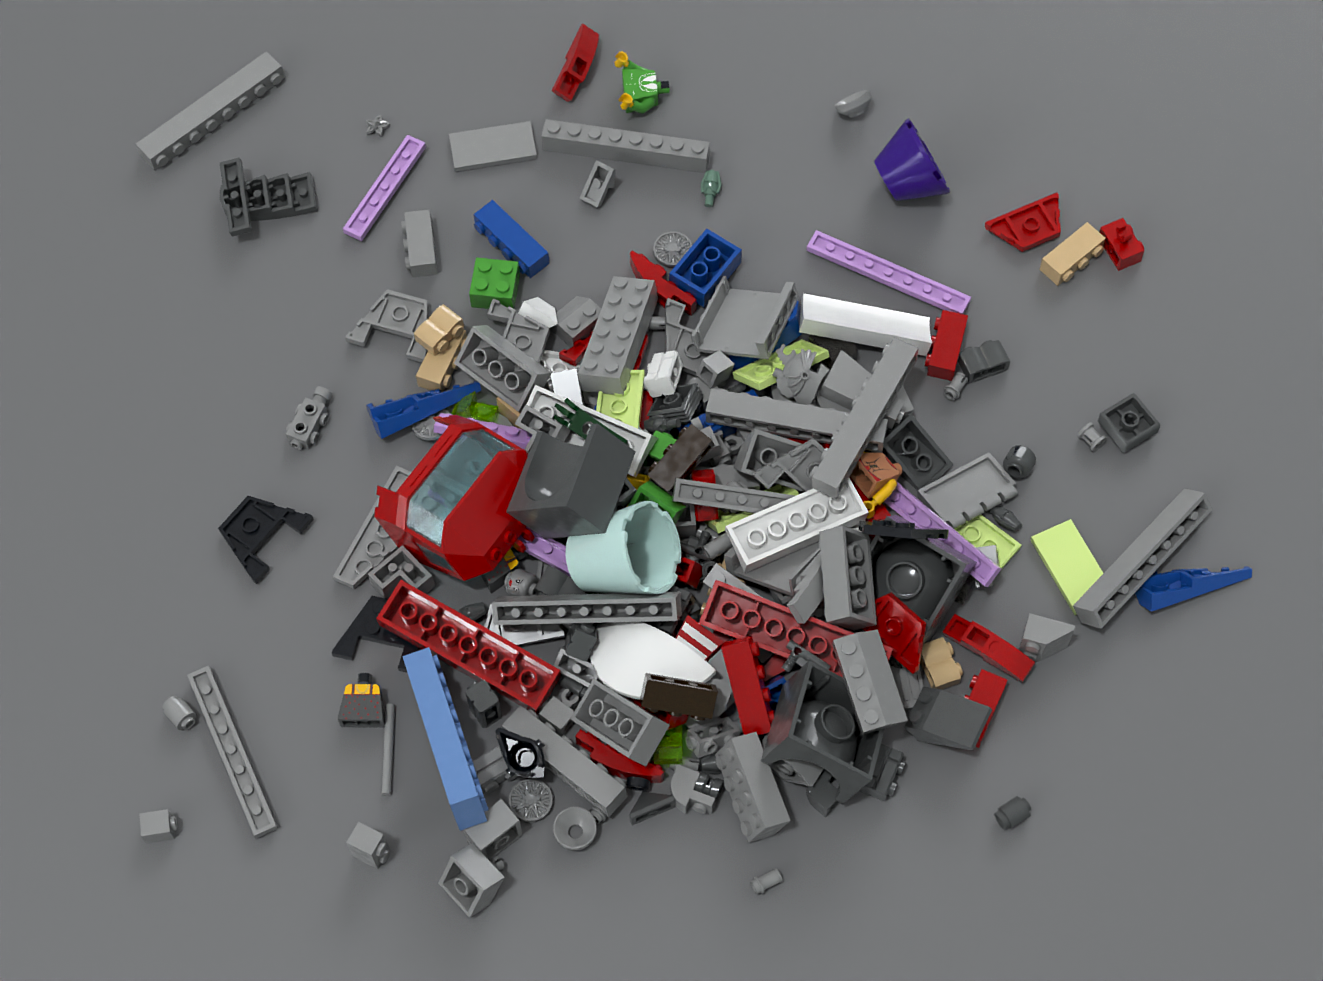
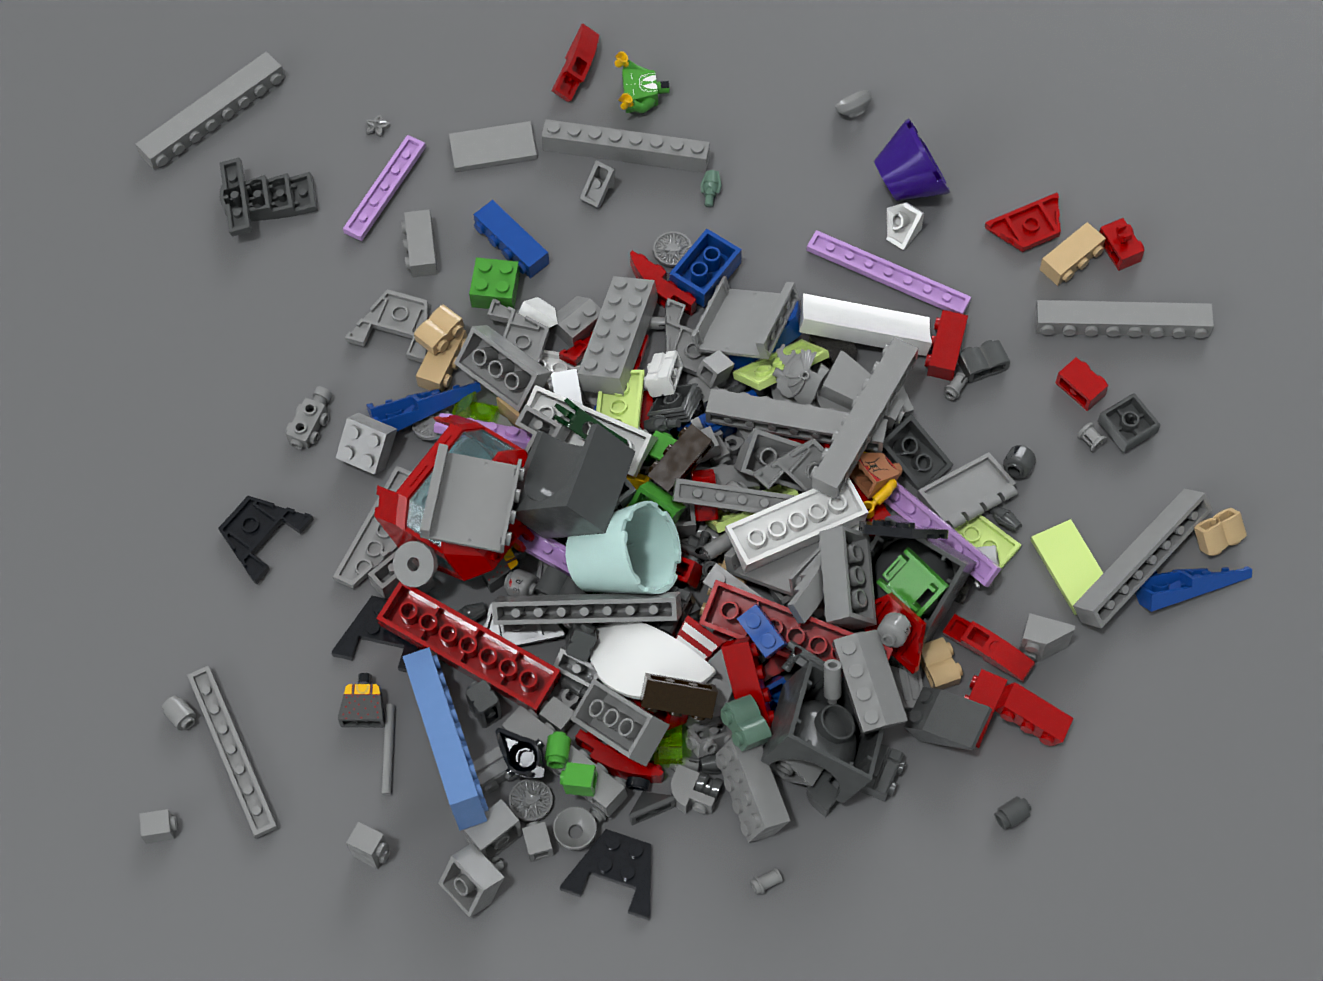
none -> light grey brick [336,412,397,475]
none -> light grey tile [393,541,438,587]
none -> light grey panel [420,443,525,553]
none -> light grey brick [522,821,554,862]
none -> bright green brick [545,731,571,769]
none -> bright green brick [560,762,598,797]
none -> black wing [560,829,651,920]
none -> sand green brick [721,695,772,752]
none -> blue brick [736,604,787,658]
none -> light grey cylinder [824,659,841,704]
none -> bright green container [876,547,949,618]
none -> light grey head [877,613,911,648]
none -> white slope [886,202,924,250]
none -> red brick [994,682,1073,746]
none -> light grey brick [1035,300,1214,338]
none -> red brick [1055,357,1109,411]
none -> tan brick [1194,508,1247,556]

